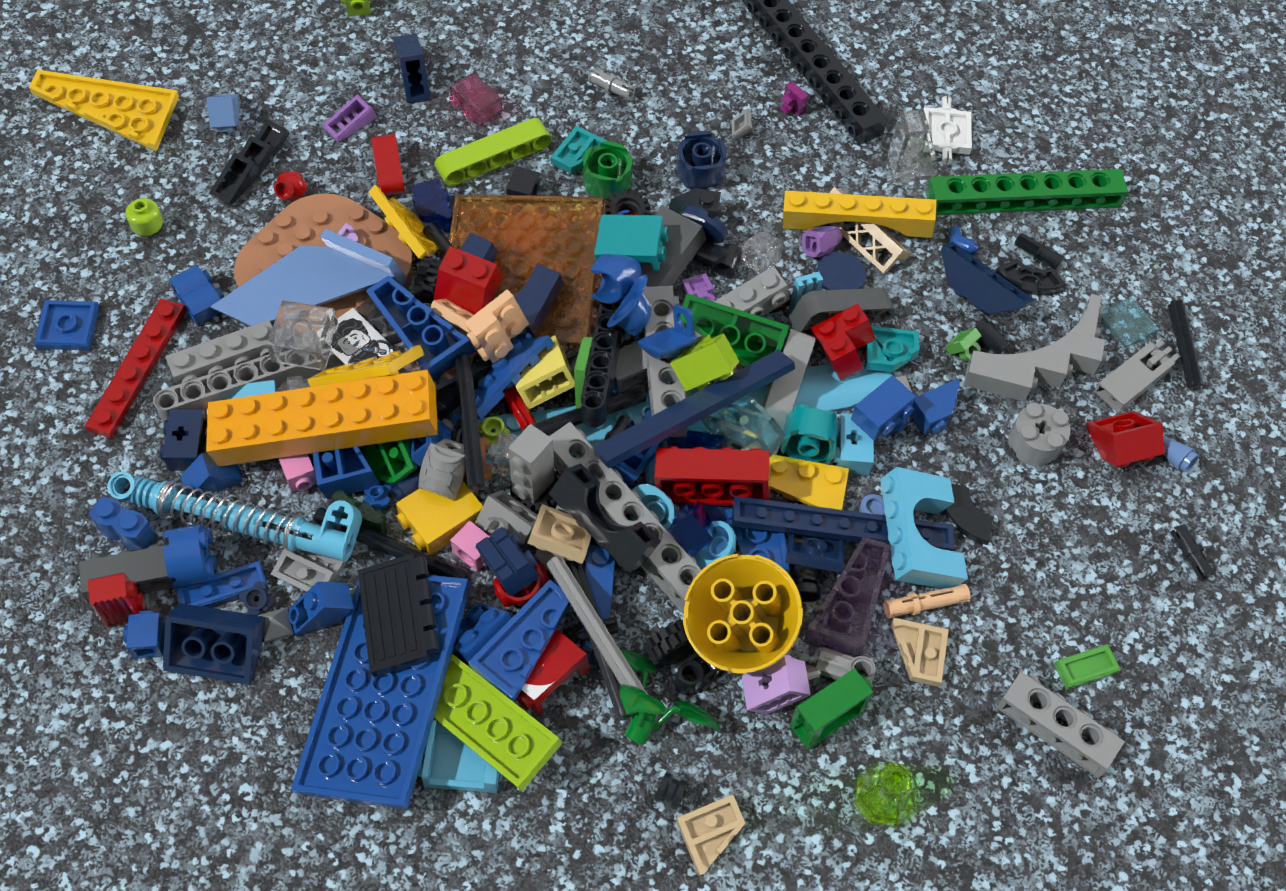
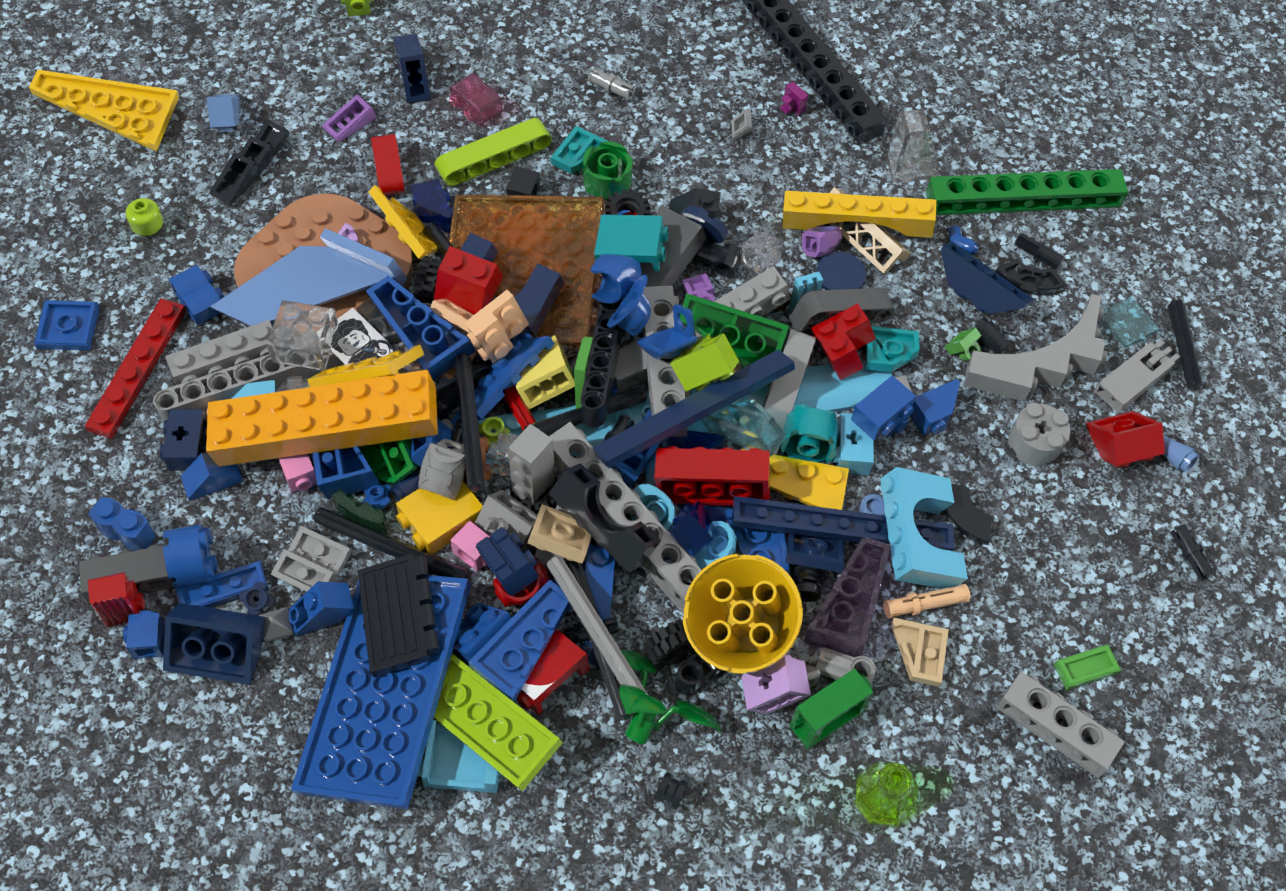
medium azure piece [107,472,362,562] -> none
red animal [274,171,307,201] -> none
tan wing [675,794,745,876] -> none
dark blue brick [676,131,727,189] -> none
white plate [922,96,972,165] -> none

